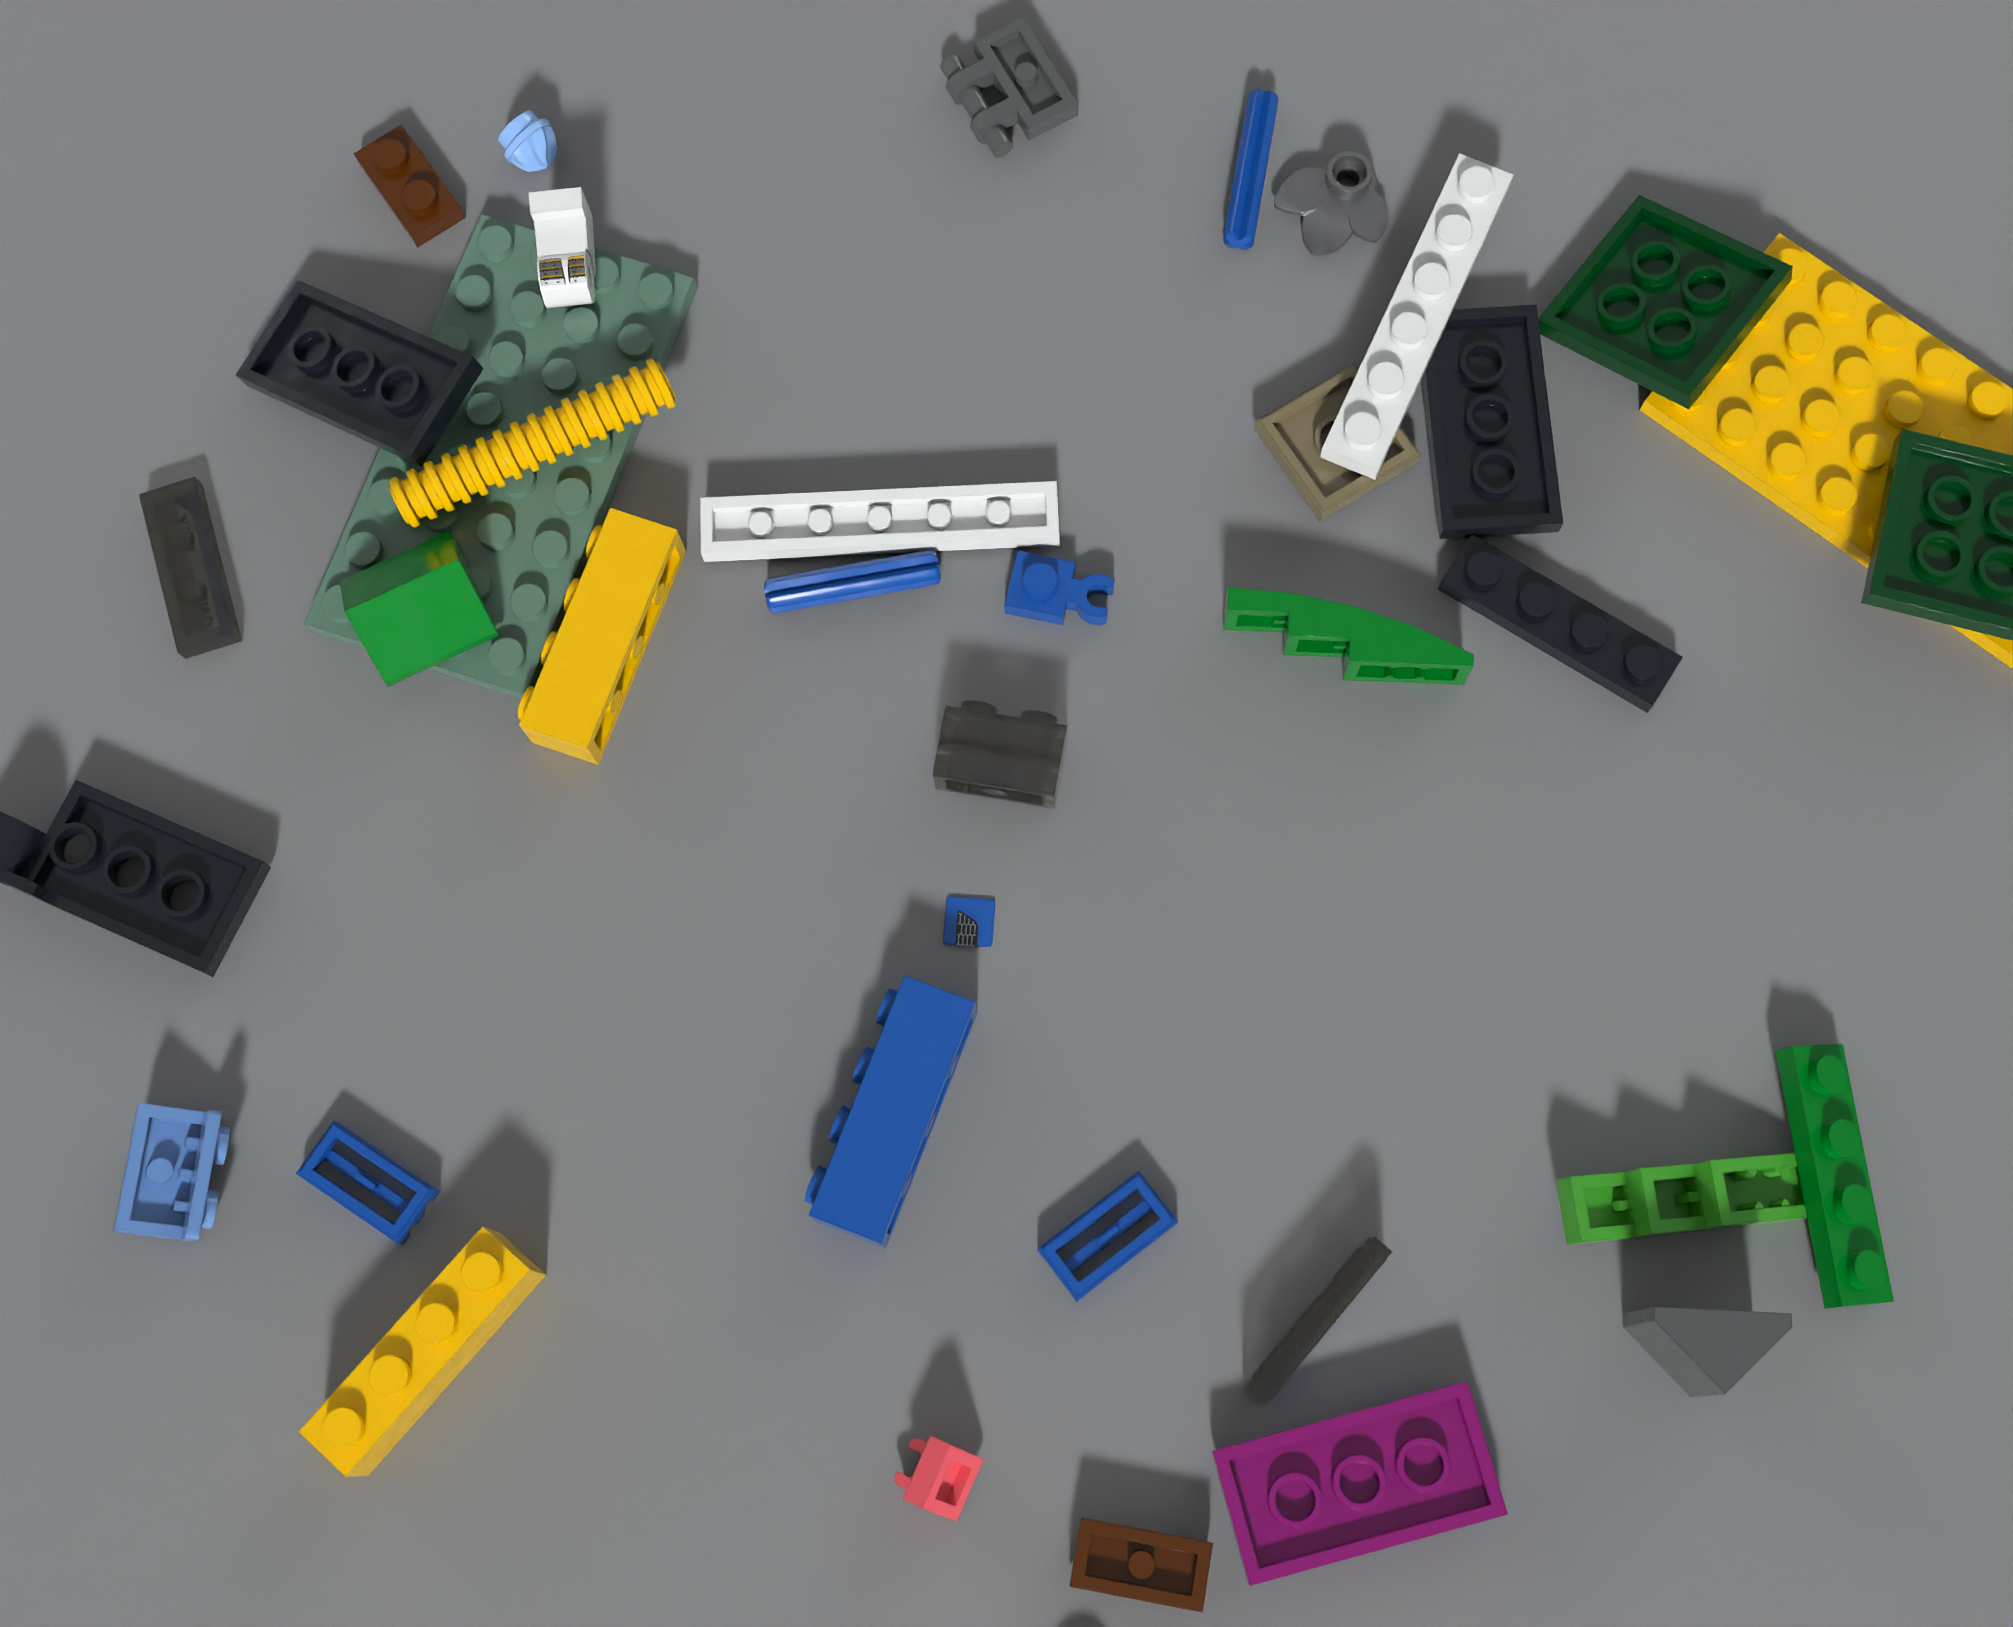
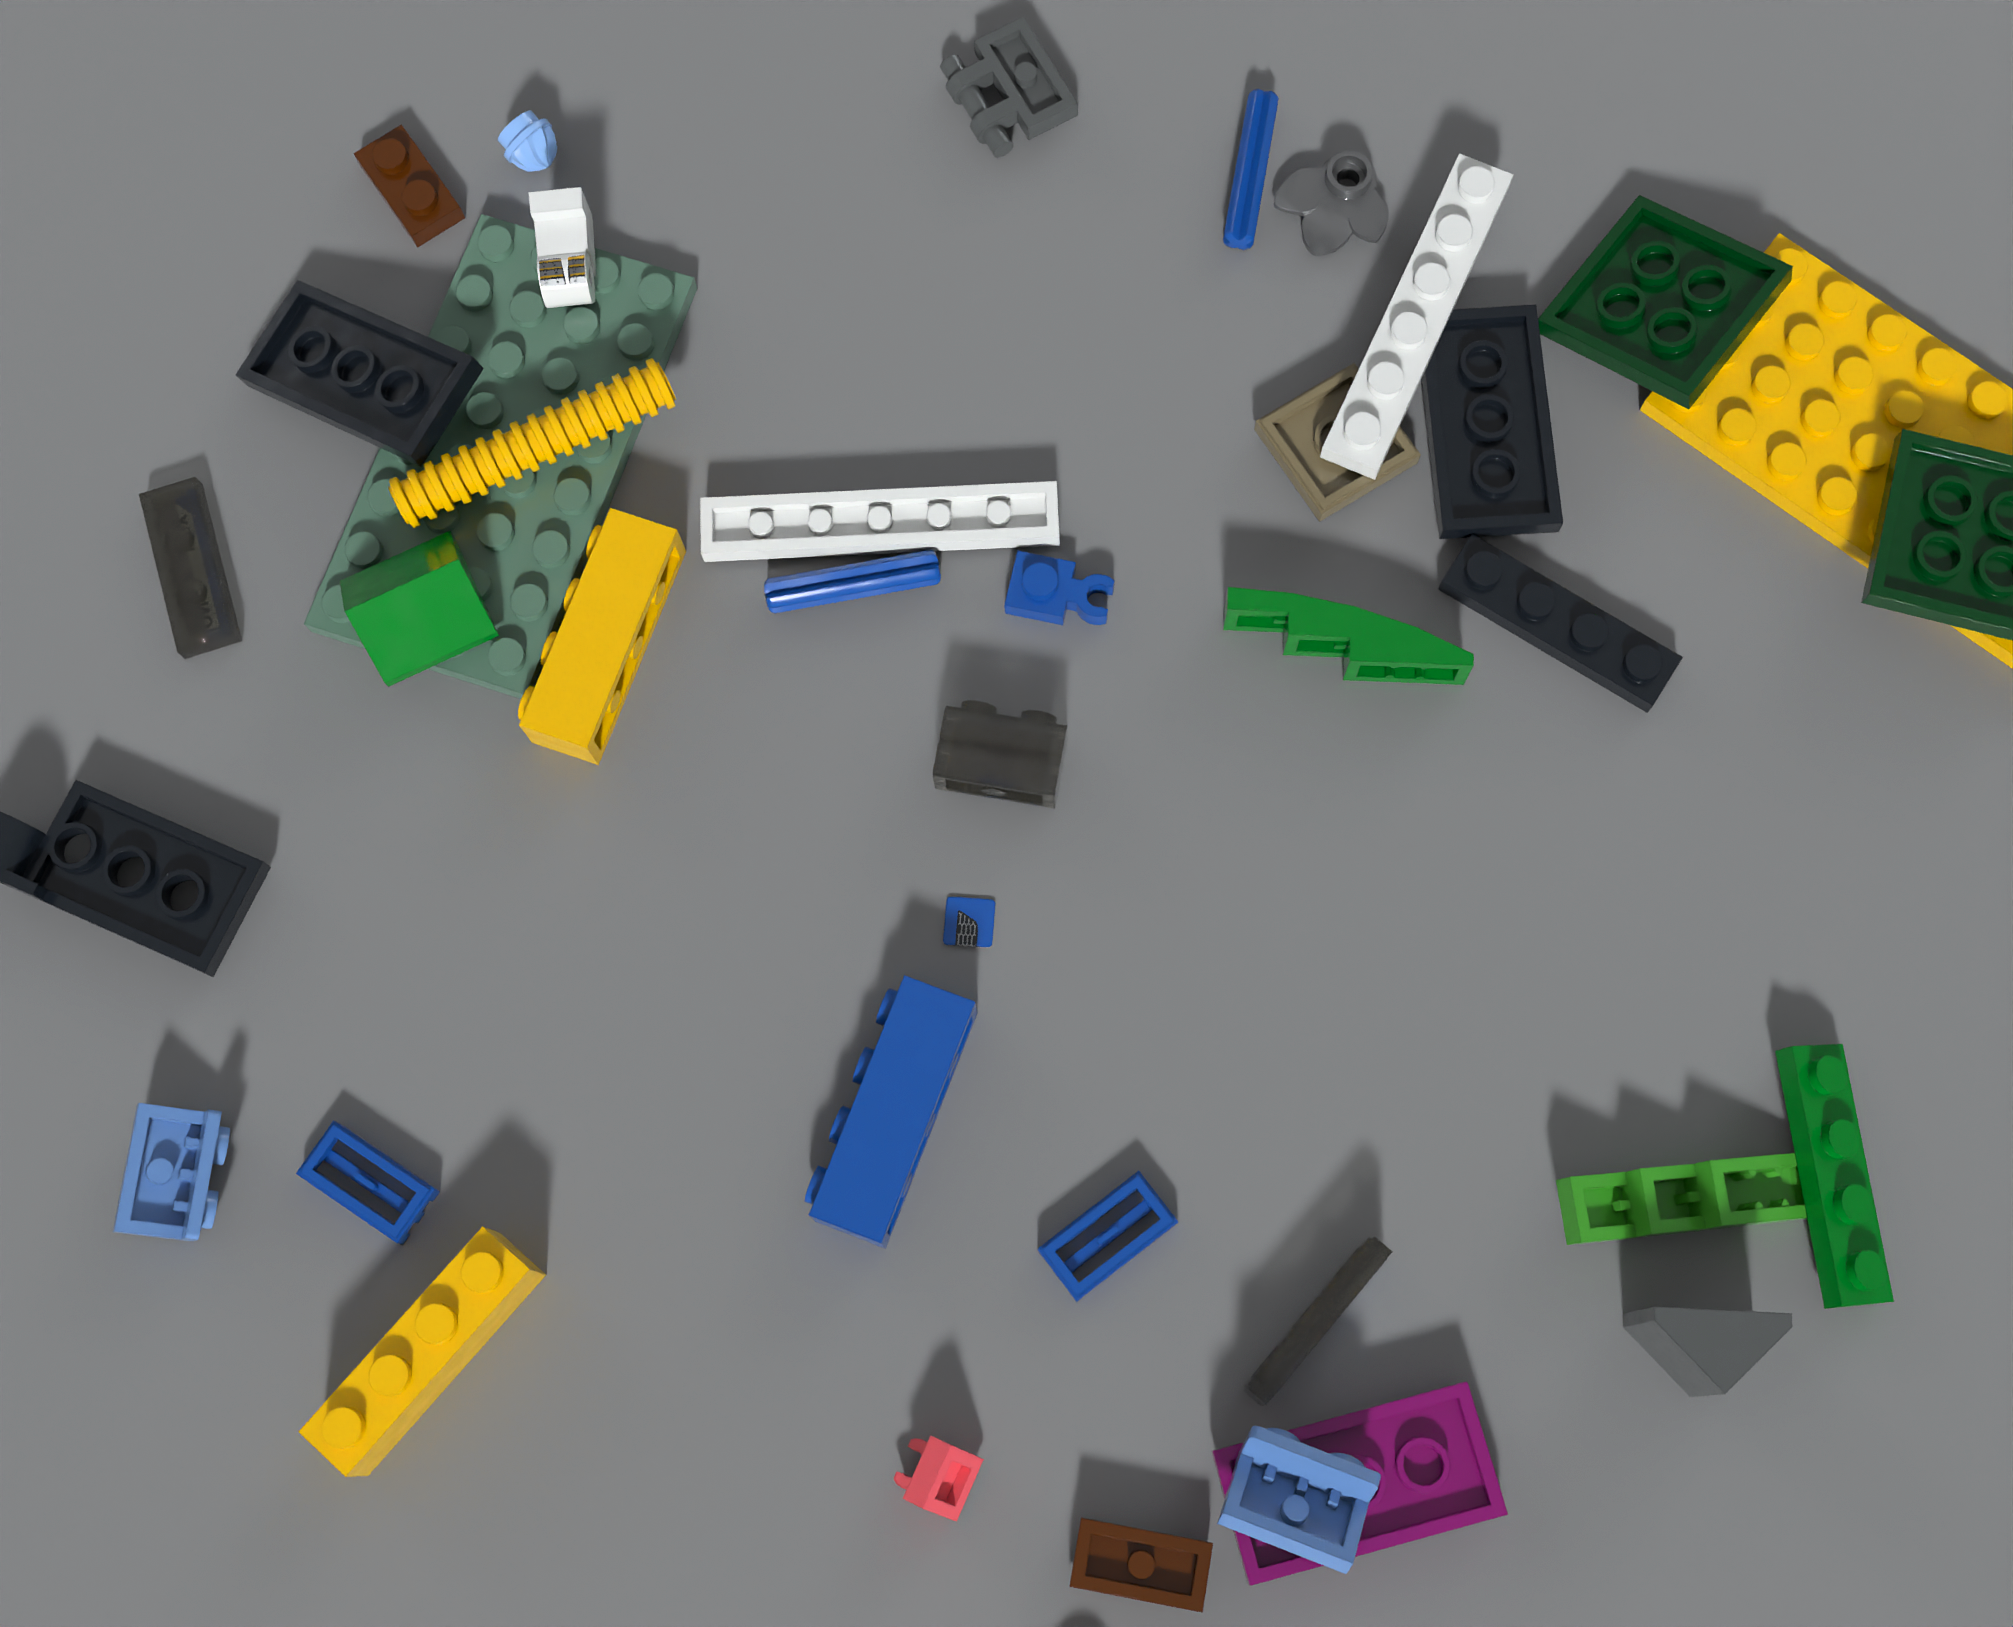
none -> medium blue bracket [1217,1426,1381,1574]

